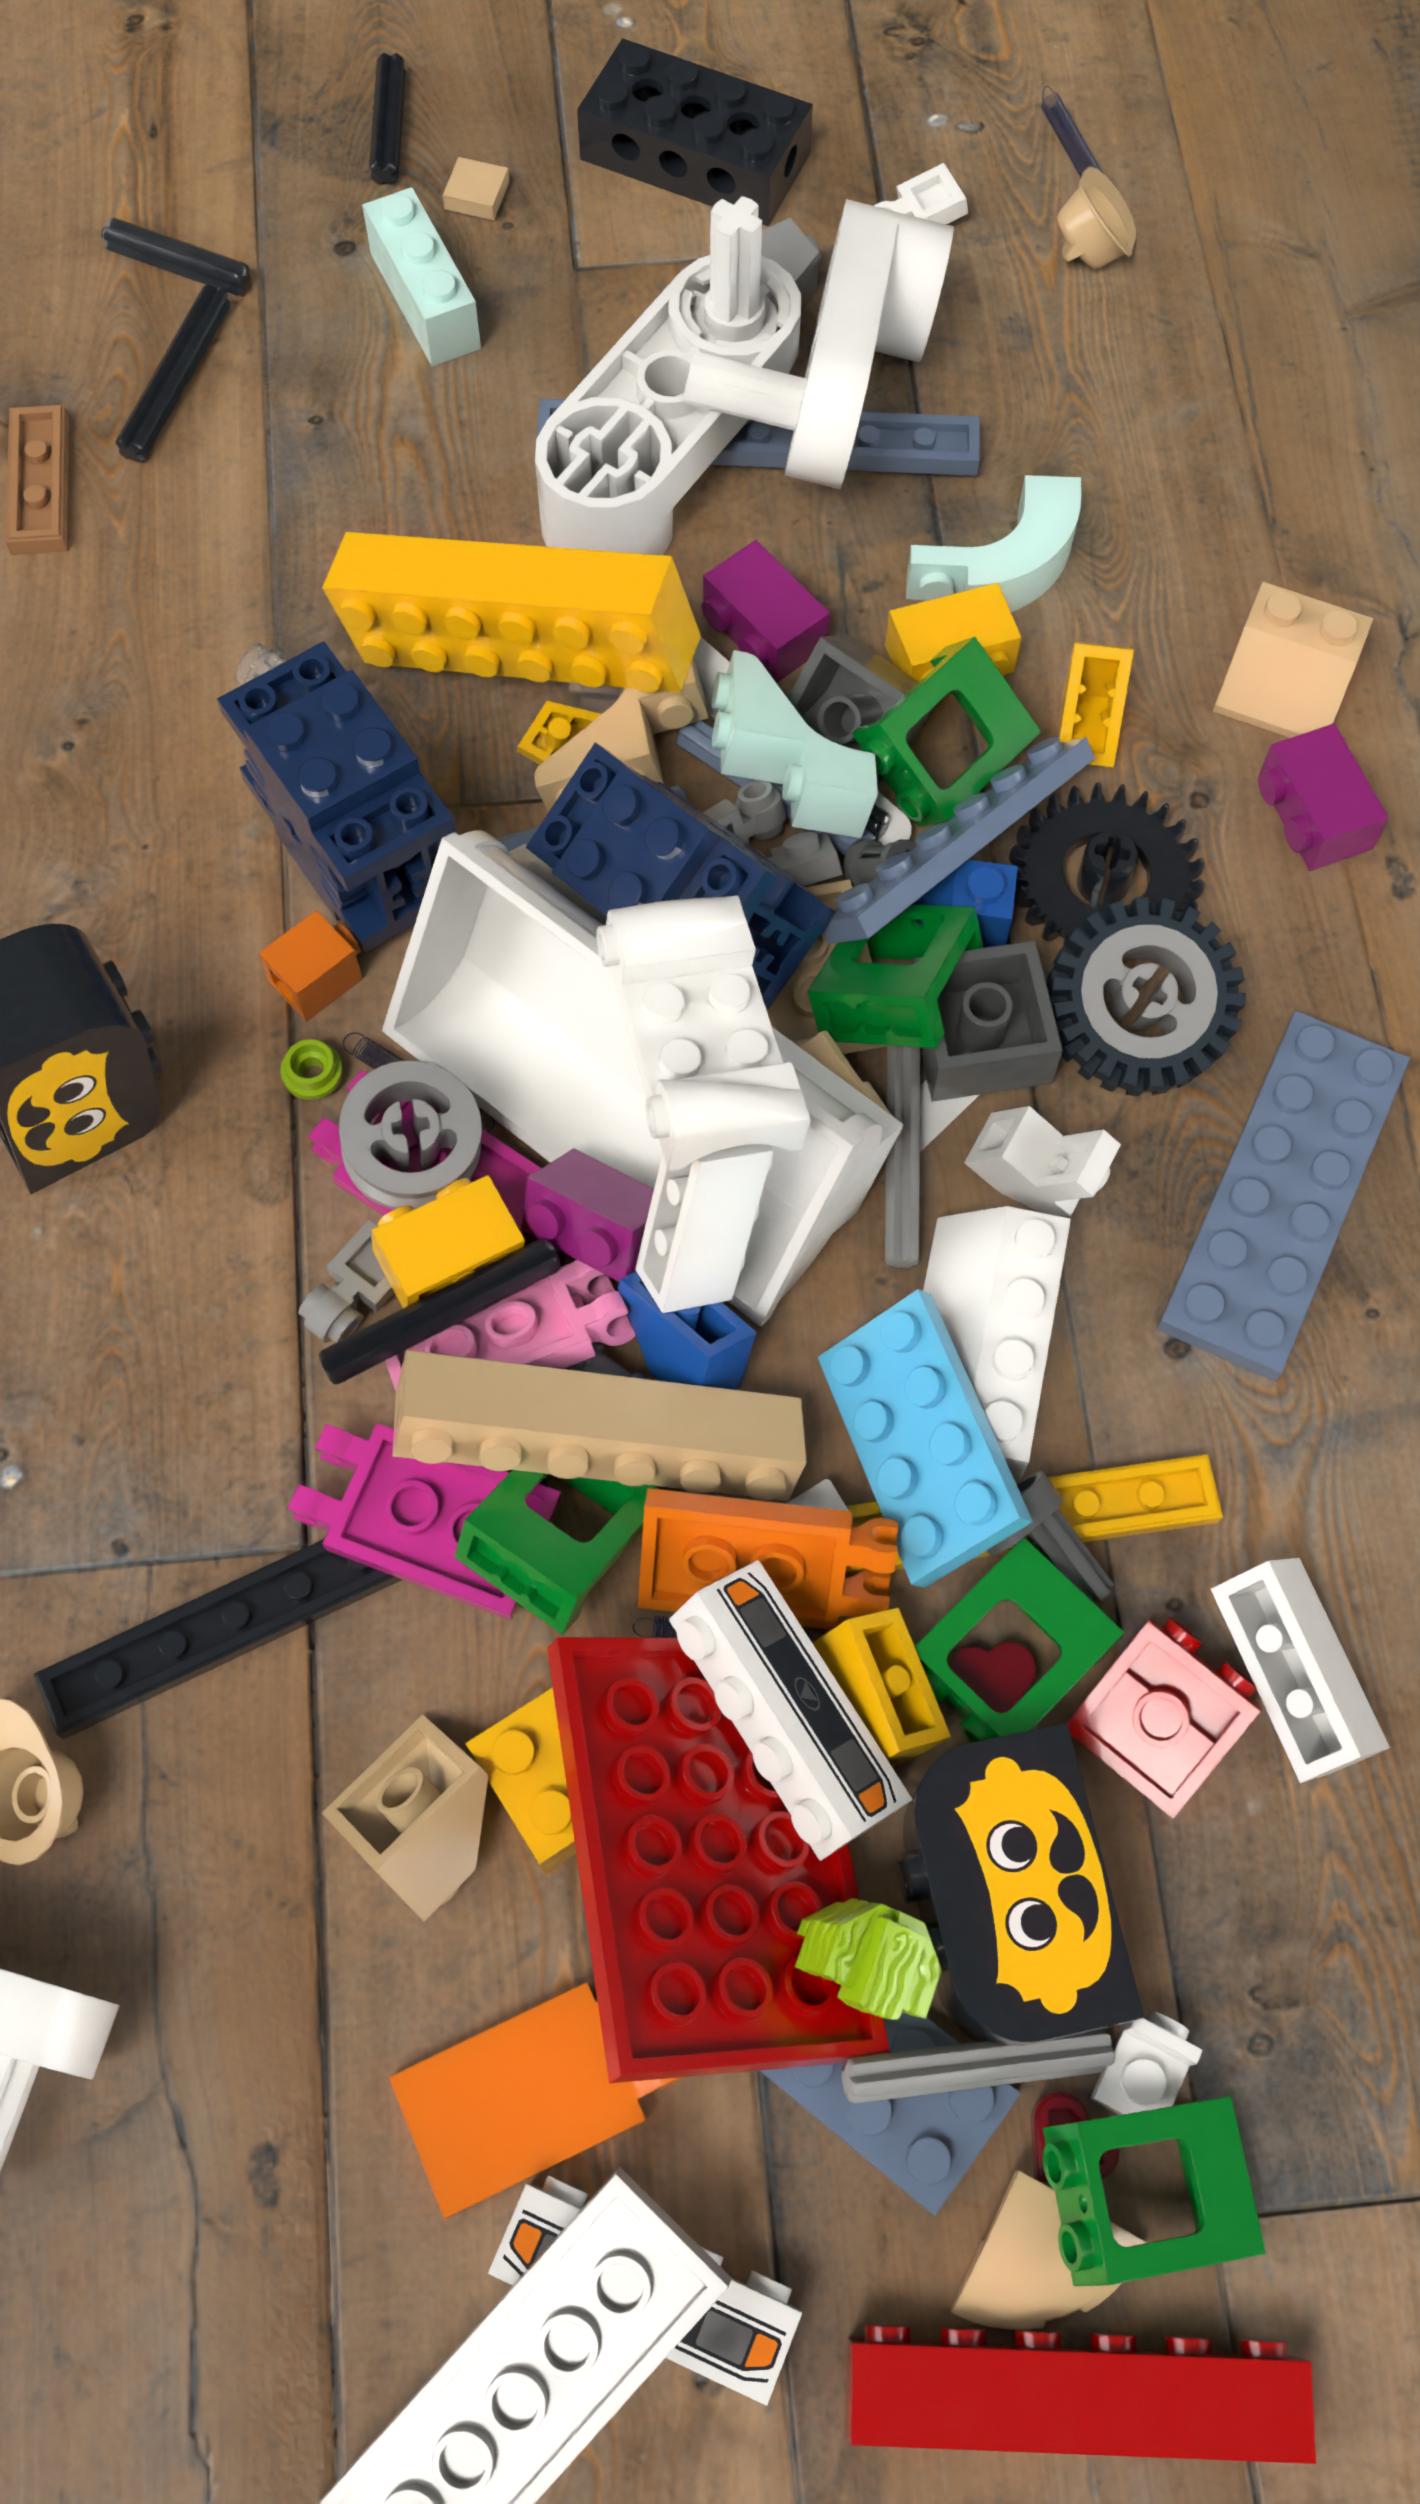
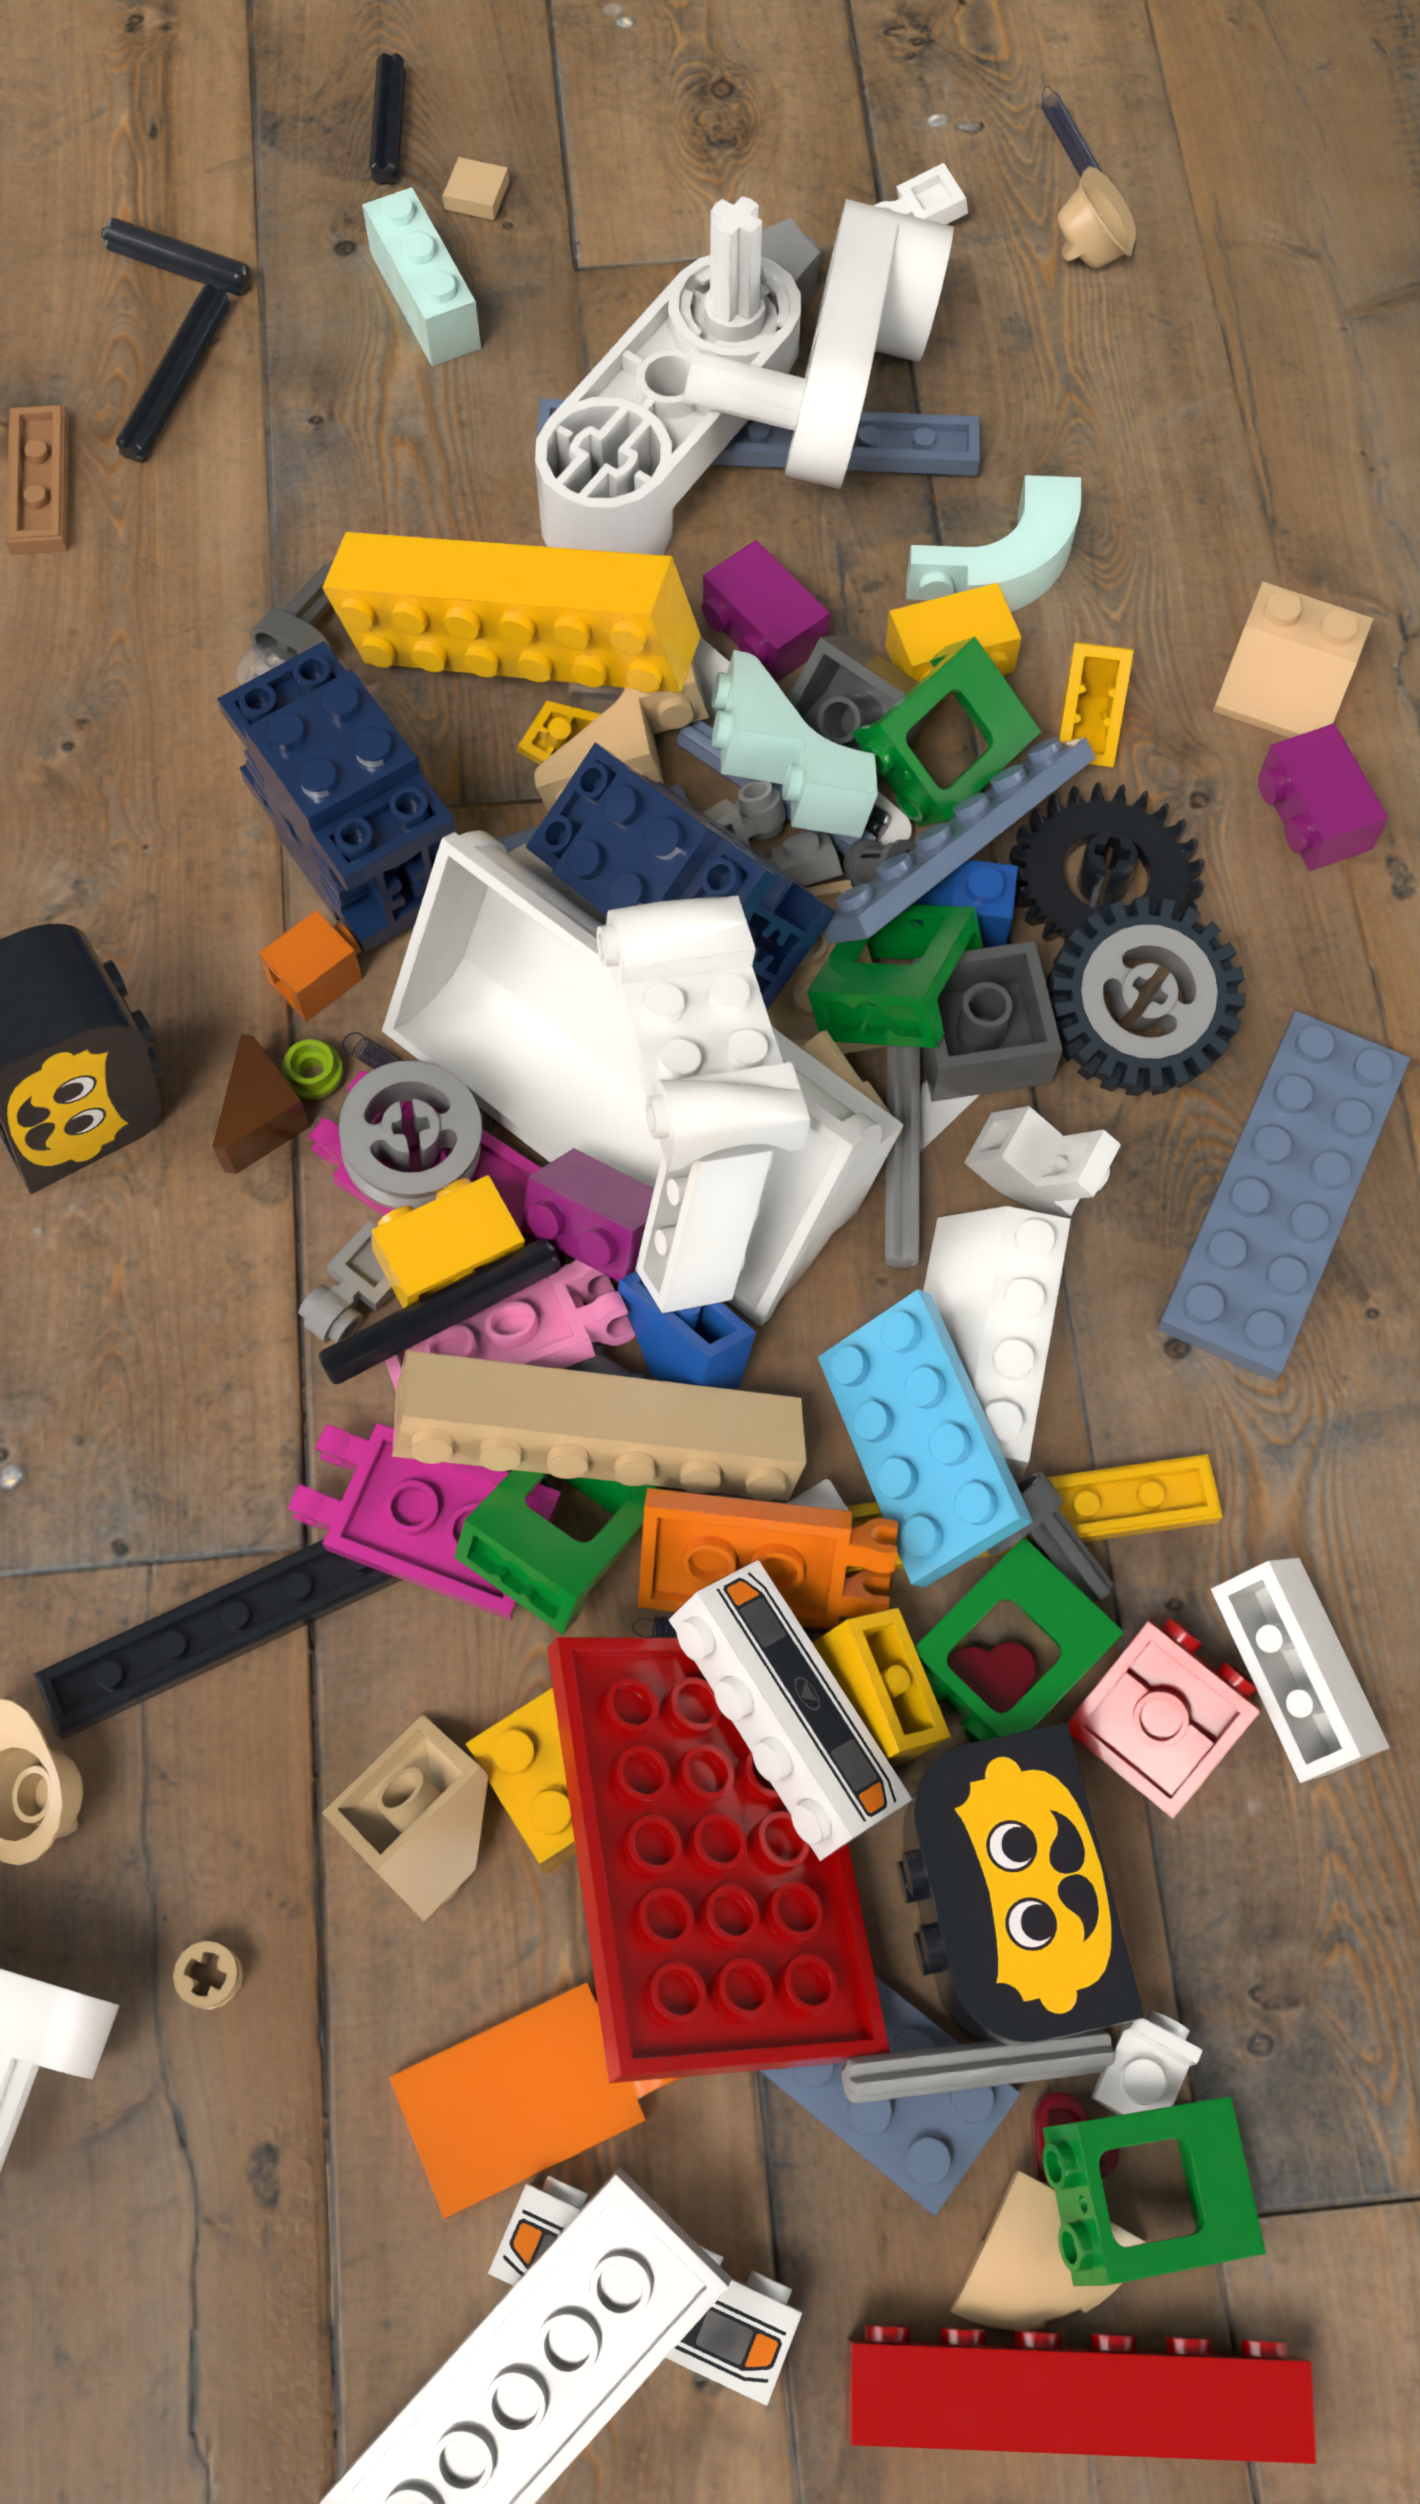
black brick [577,38,813,226] -> none
lime hair [795,1898,942,2020] -> none
none -> tan bush [173,1941,244,2010]
none -> reddish brown slope [213,1034,310,1174]
none -> dark grey piece [250,561,333,666]

